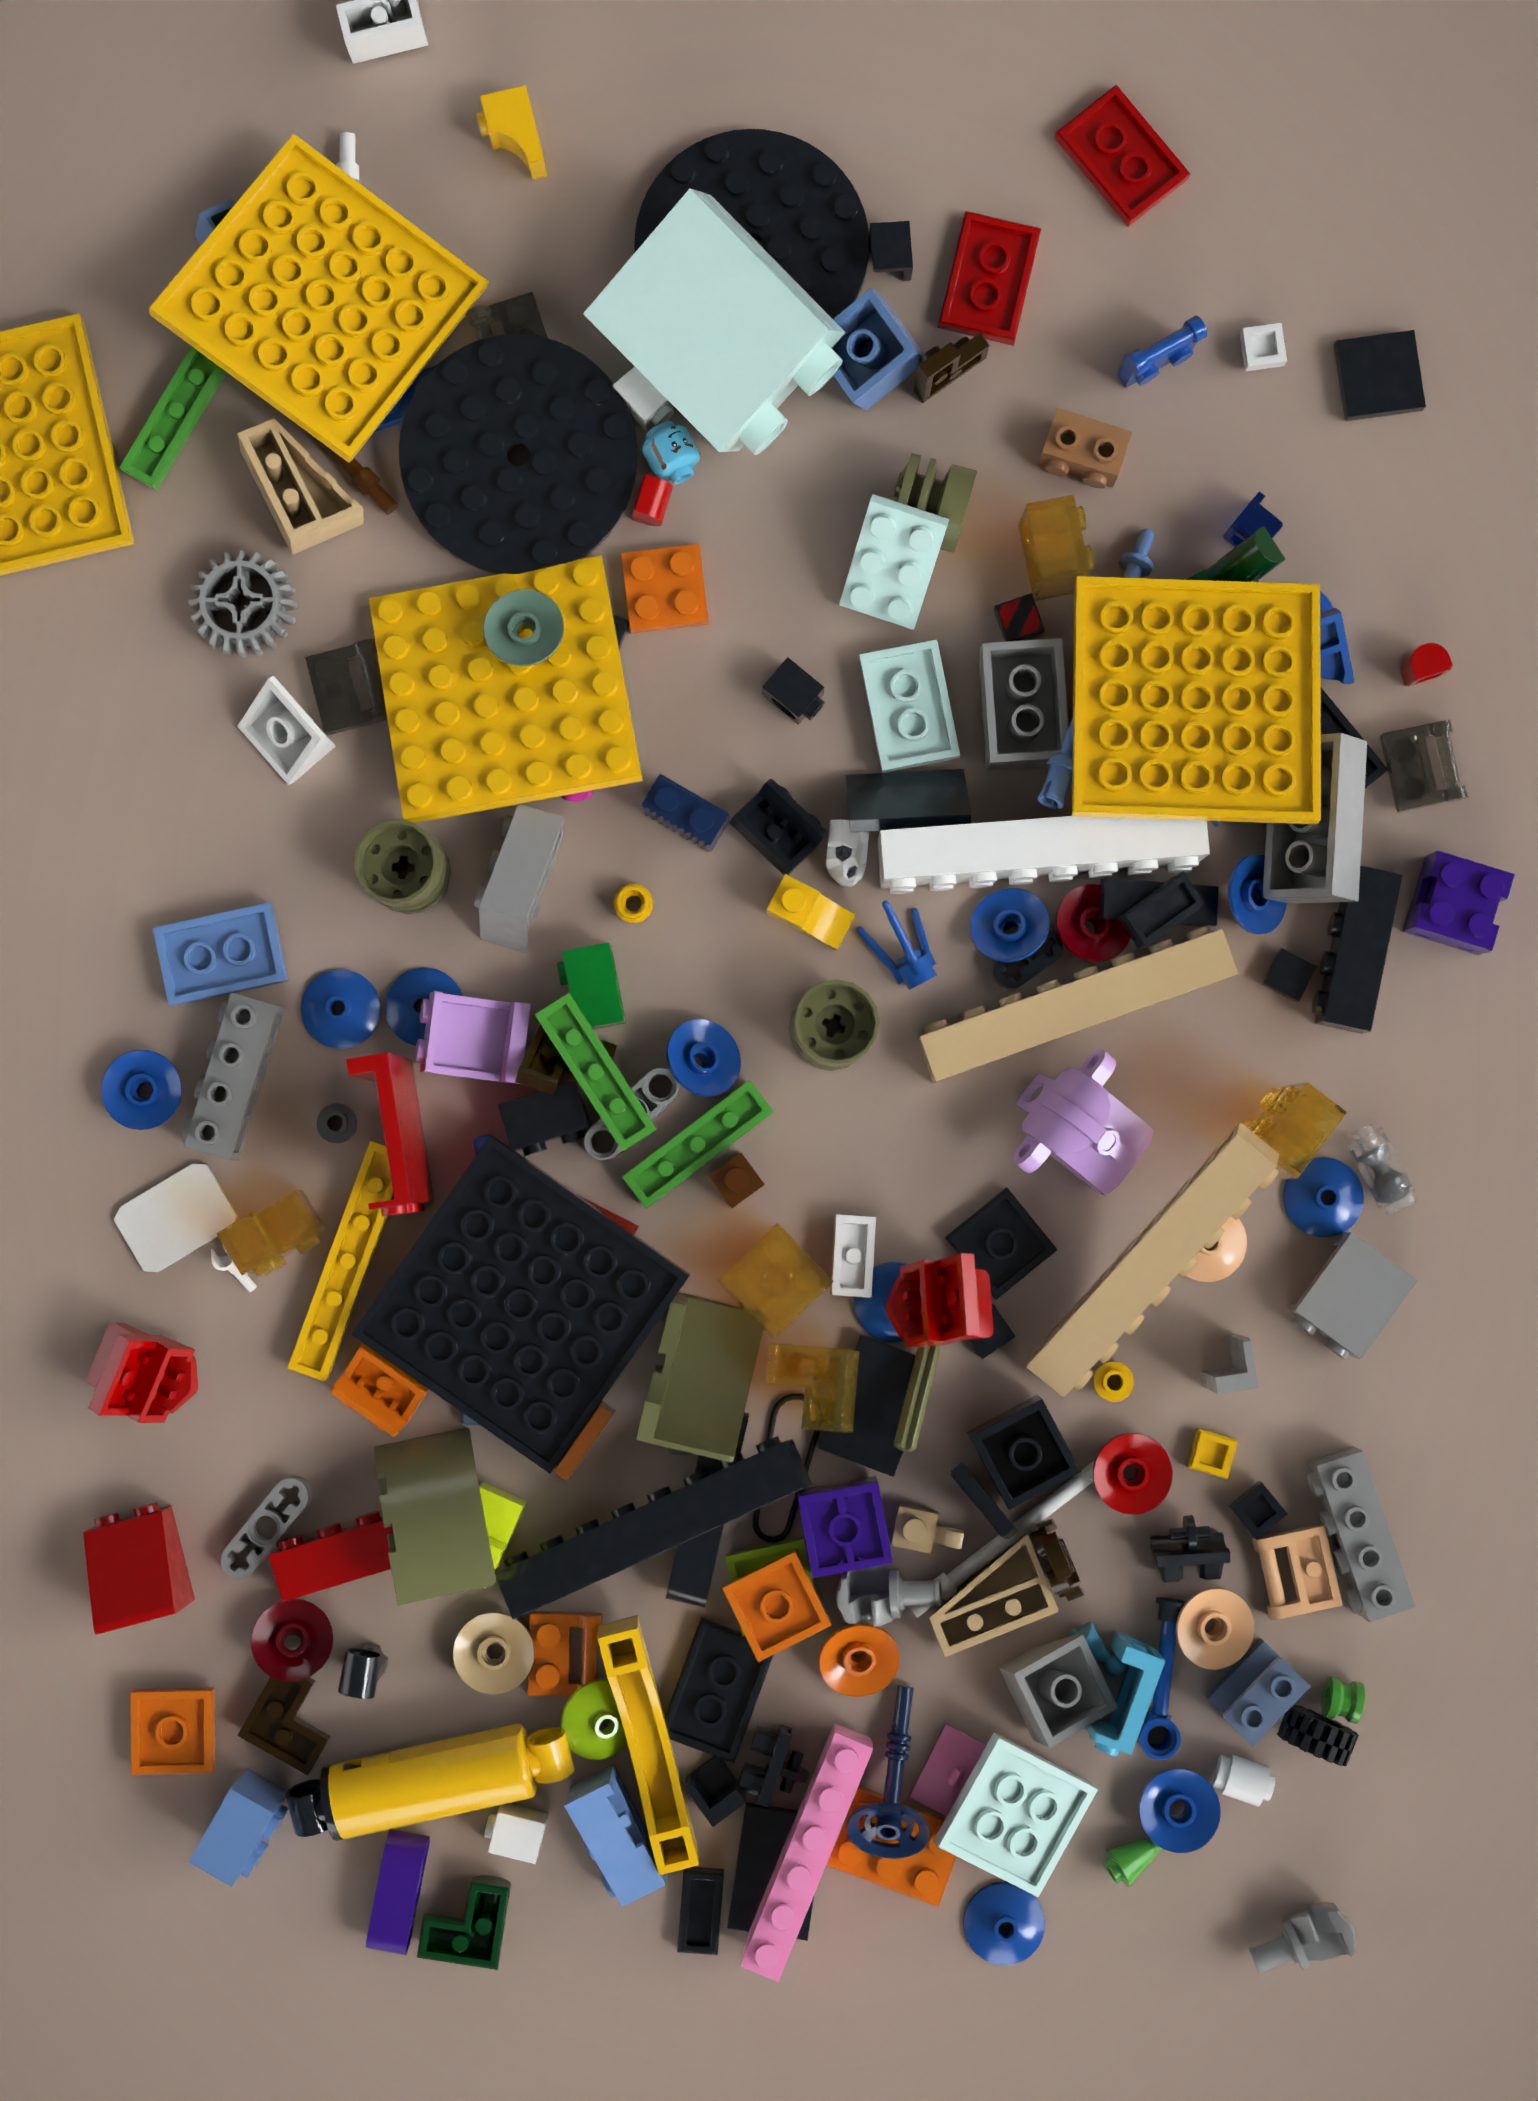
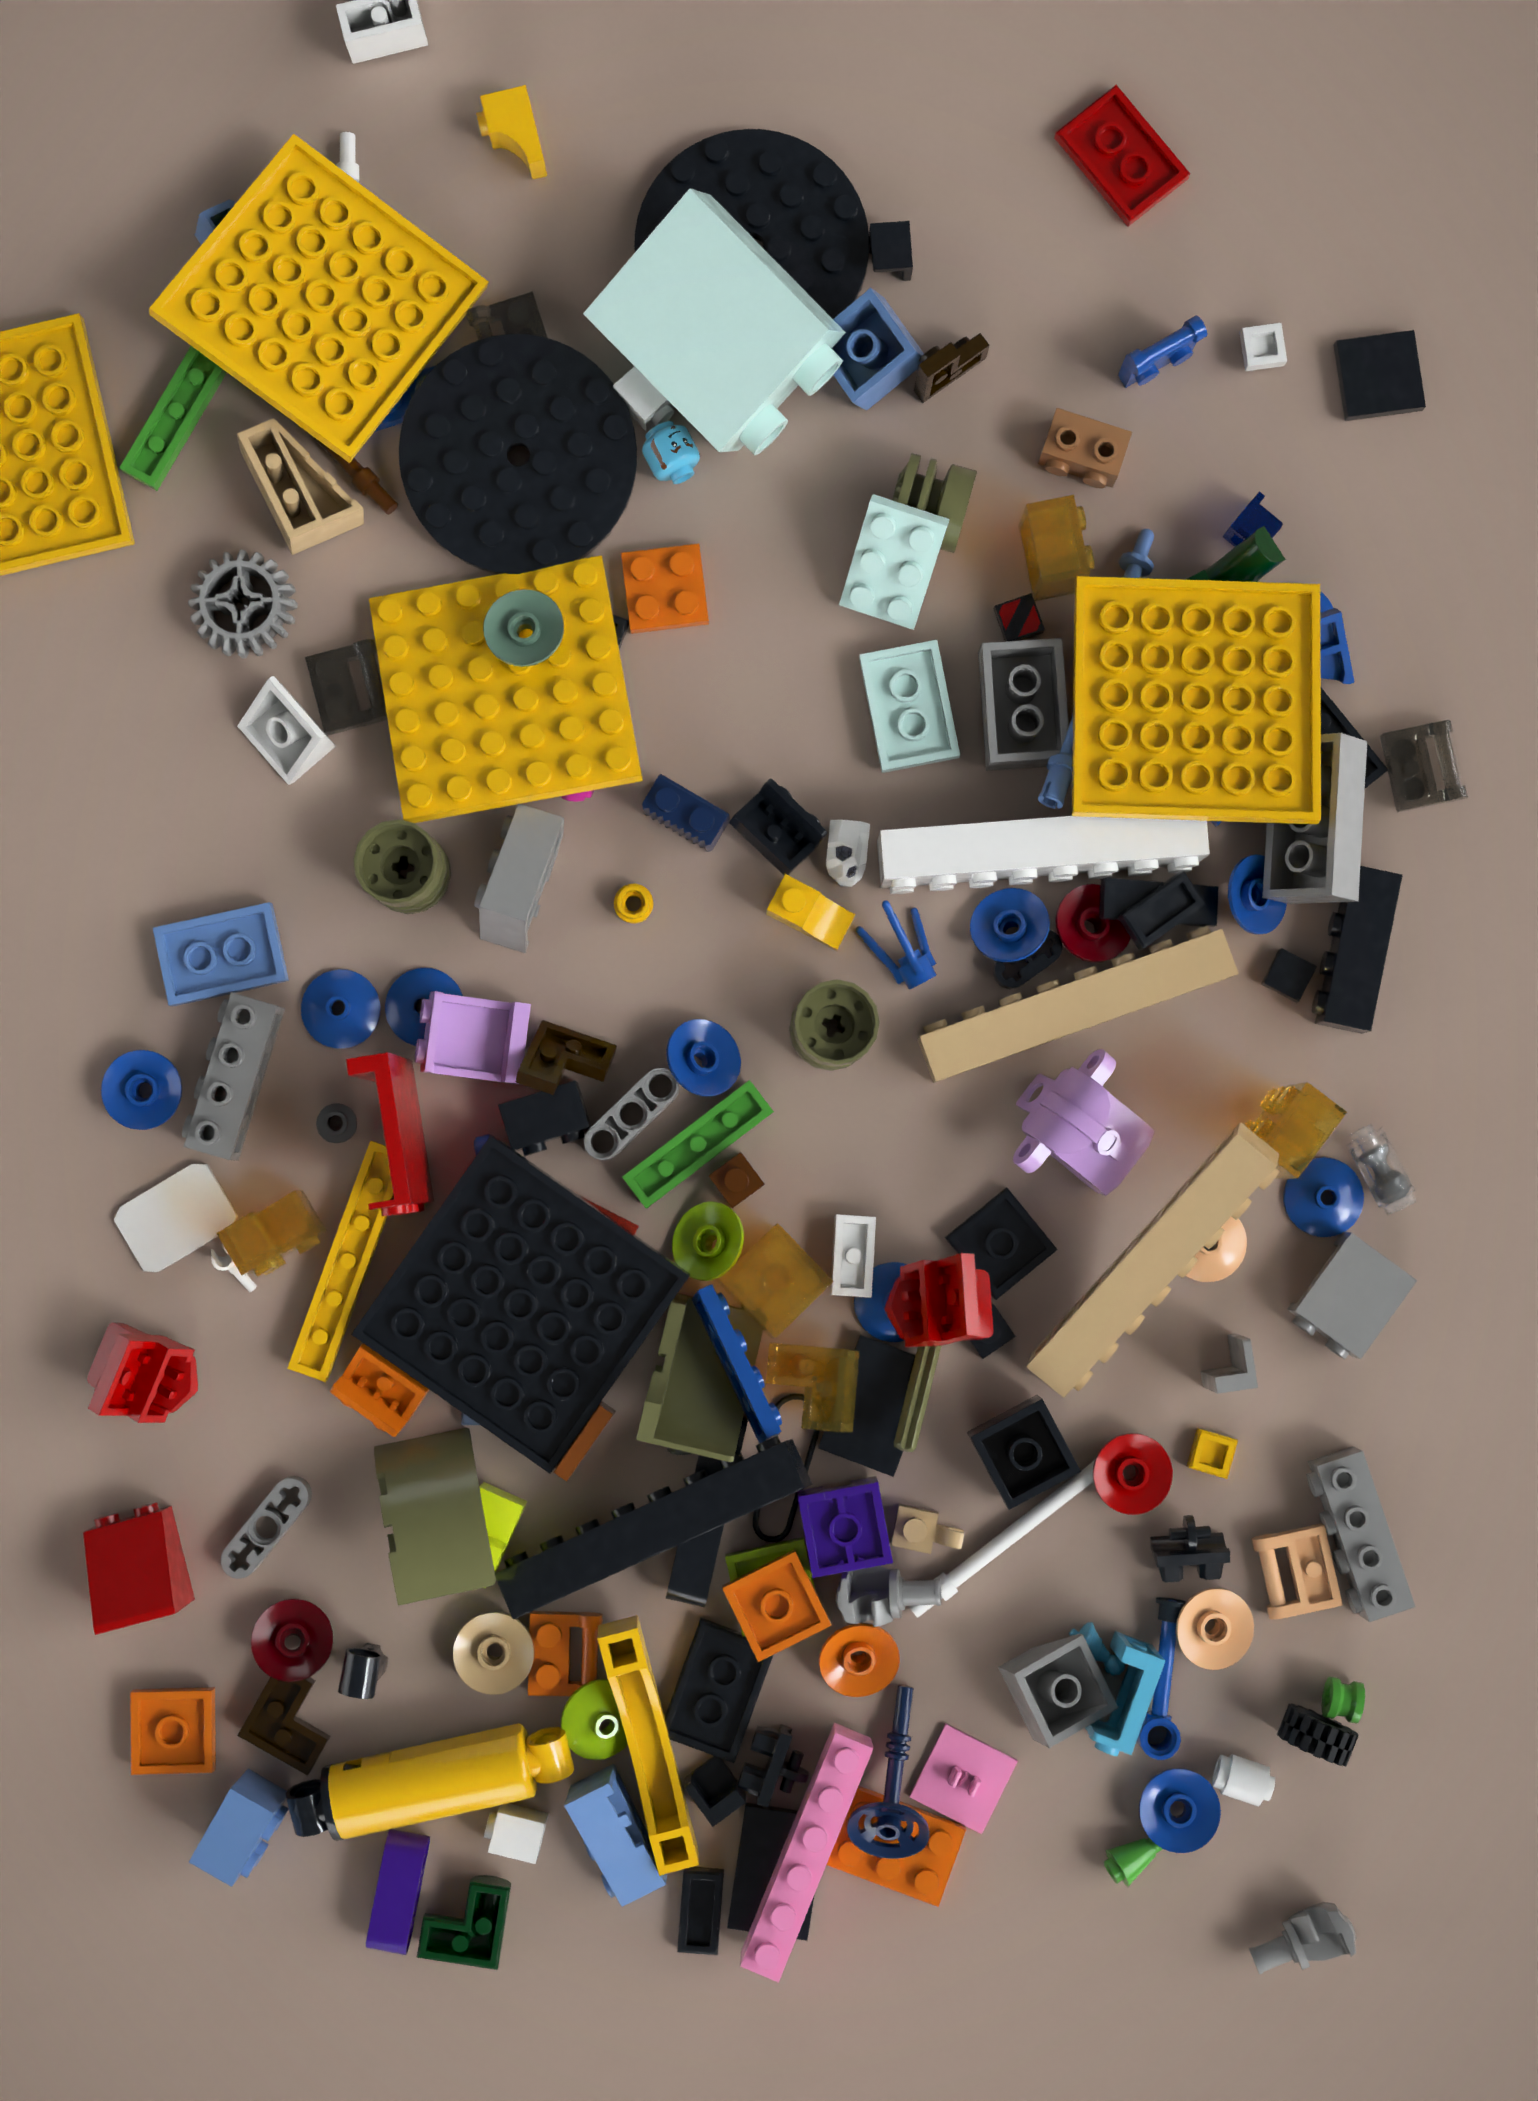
red brick [268,1511,393,1602] -> none
bright green plate [535,993,657,1151] -> none
green brick [557,942,626,1030] -> none
red brick [631,474,673,526] -> none
black brick [762,657,825,725] -> none
black tile [845,769,971,832] -> none
tan wedge [929,1534,1059,1657] -> none
light aqua plate [933,1733,1098,1897] -> none
red tile [938,211,1041,346] -> none
black tile [950,1463,1019,1540] -> none
blue dish [964,1882,1045,1965] -> none
dark brown plate [1030,1518,1084,1601] -> none
yellow plate [1093,1361,1134,1402] -> none
sand blue panel [1205,1638,1311,1747] -> none
black plate [1228,1481,1288,1540] -> none
red brick [1401,643,1453,687] -> none
dark purple piece [1403,850,1515,955] -> none
none -> lime dish [672,1201,744,1281]
none -> blue plate [692,1284,782,1444]

